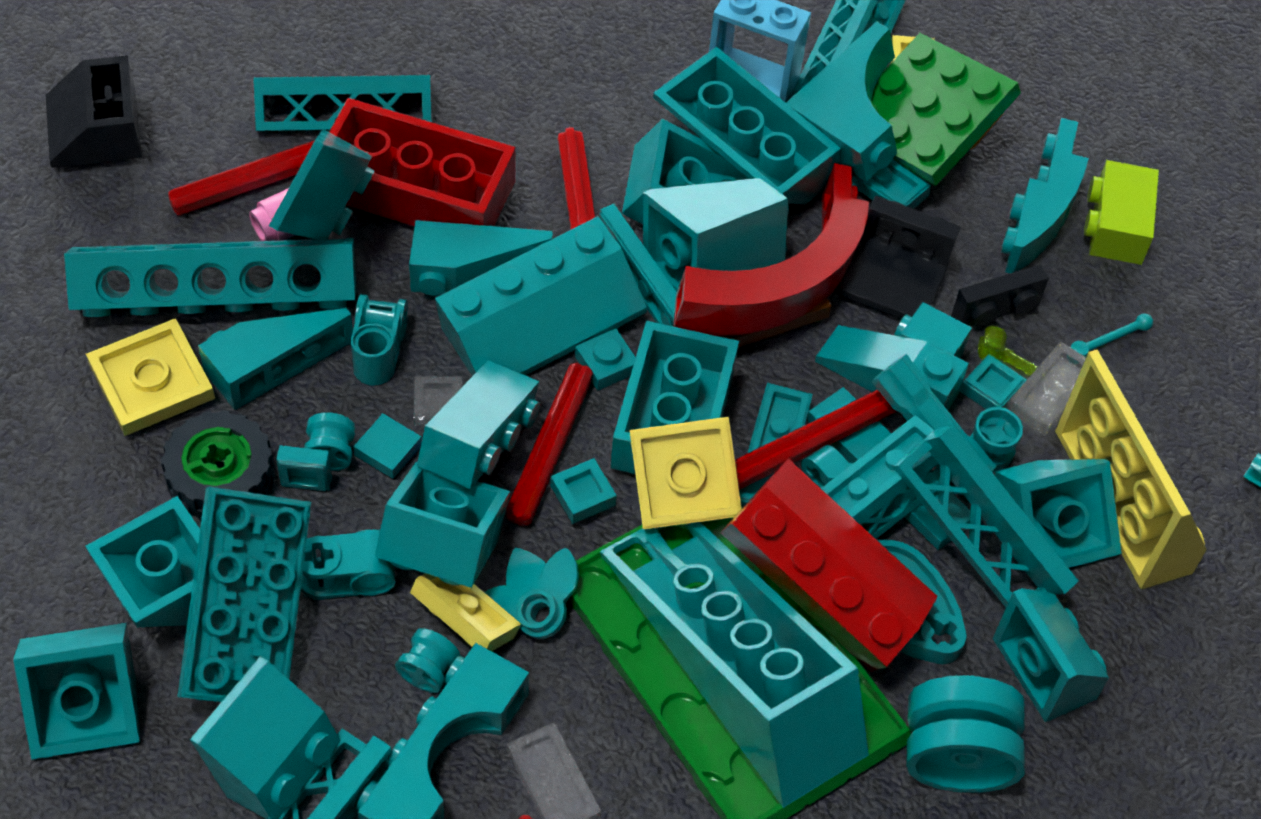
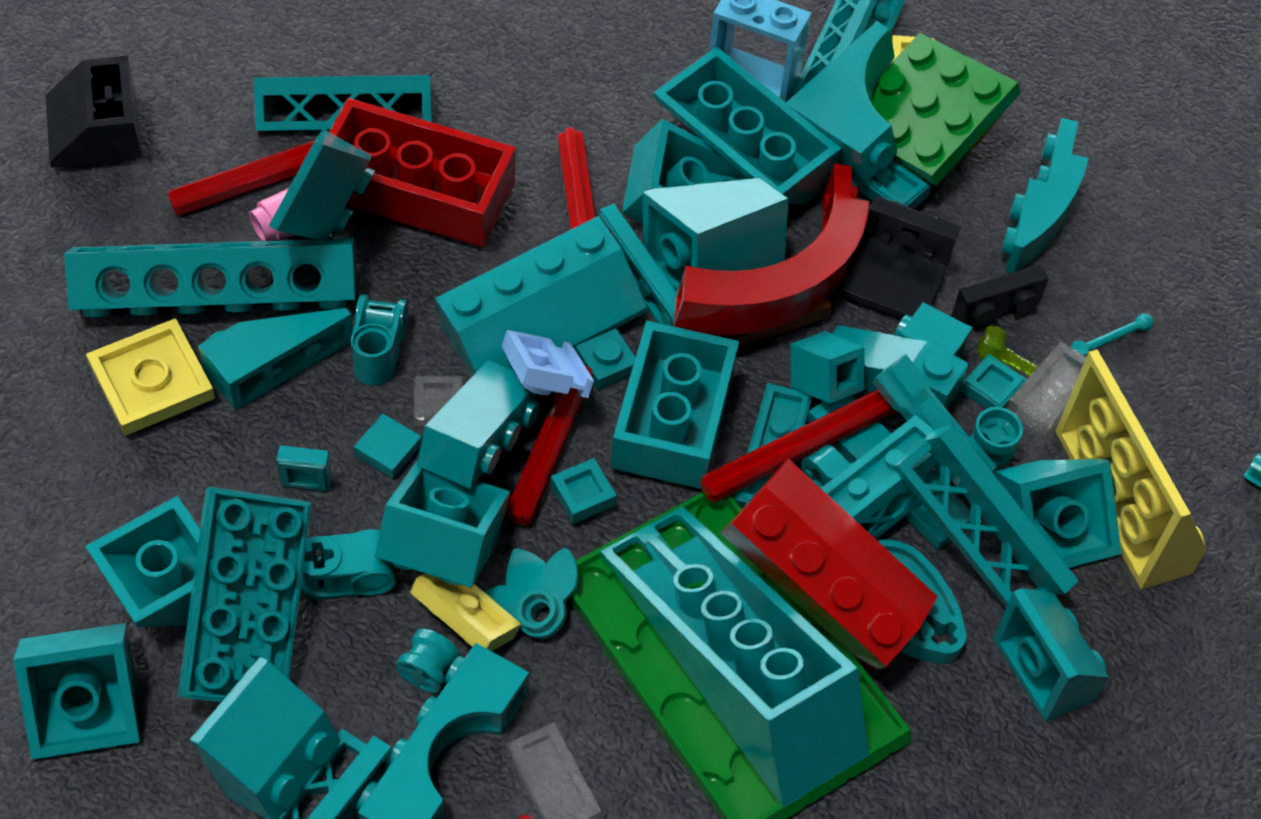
black wheel [161,410,275,521] -> none
teal wheel [304,412,356,471] -> none
teal slope [409,220,553,296] -> none
light yellow tile [630,417,742,529] -> none
teal wheel [906,676,1025,793] -> none
lime brick [1084,160,1159,265] -> none
none -> light blue plate [501,330,594,398]
none -> teal brick [790,331,865,403]

